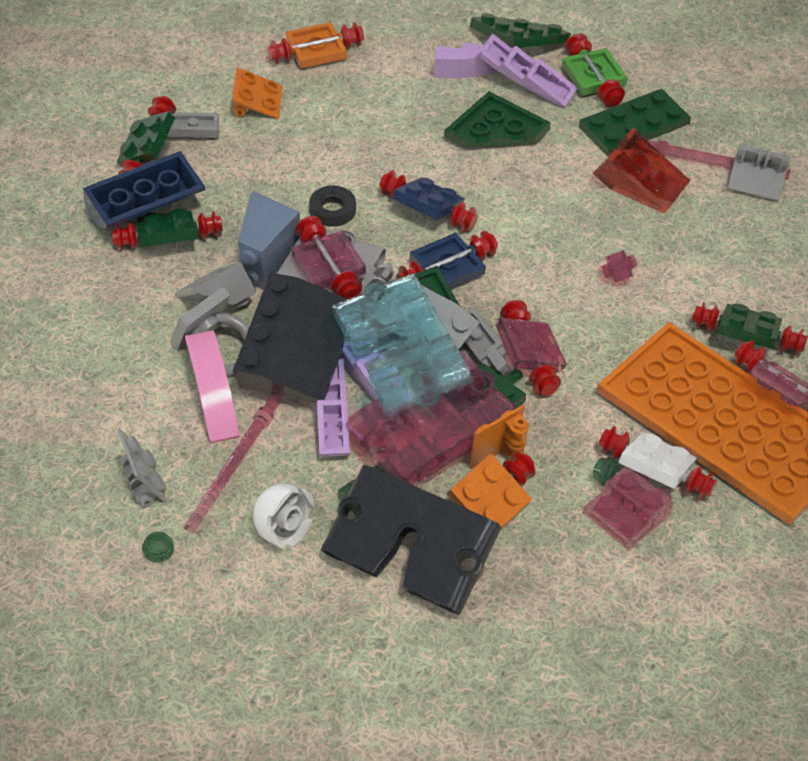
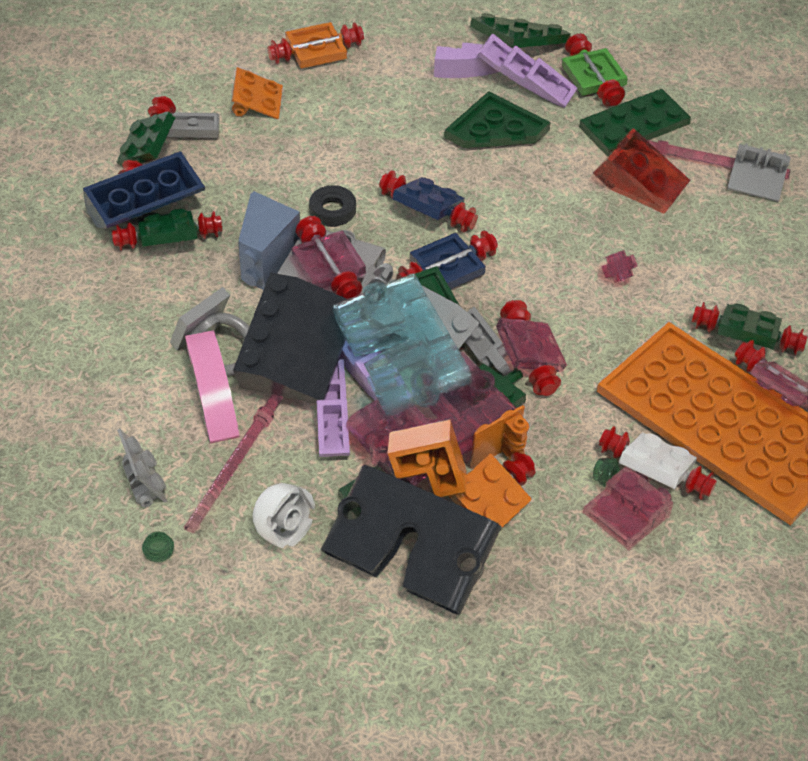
light grey slope [175,262,256,309] -> none
none -> orange brick [388,420,467,497]

